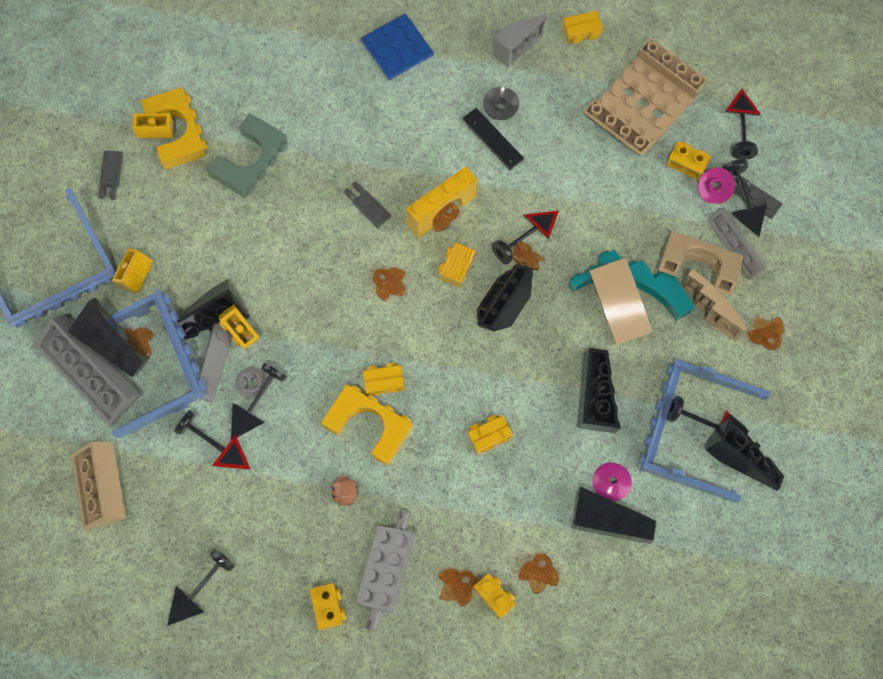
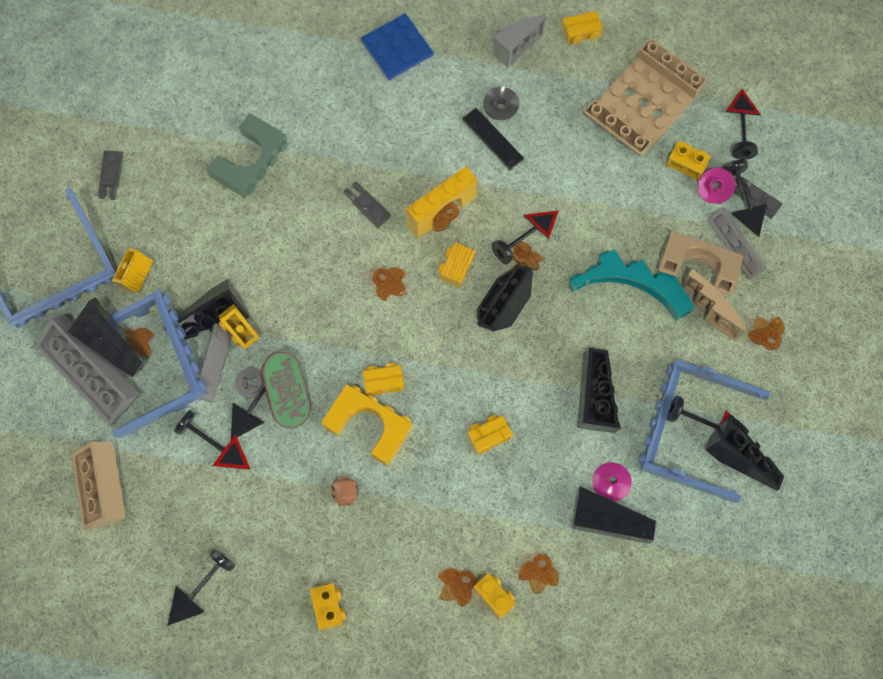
yellow brick [132,112,175,138] -> none
yellow arch [140,87,208,170] -> none
light grey plate [355,510,416,632] -> none
tan slope [589,257,652,345] -> none
none -> tile [261,351,311,429]

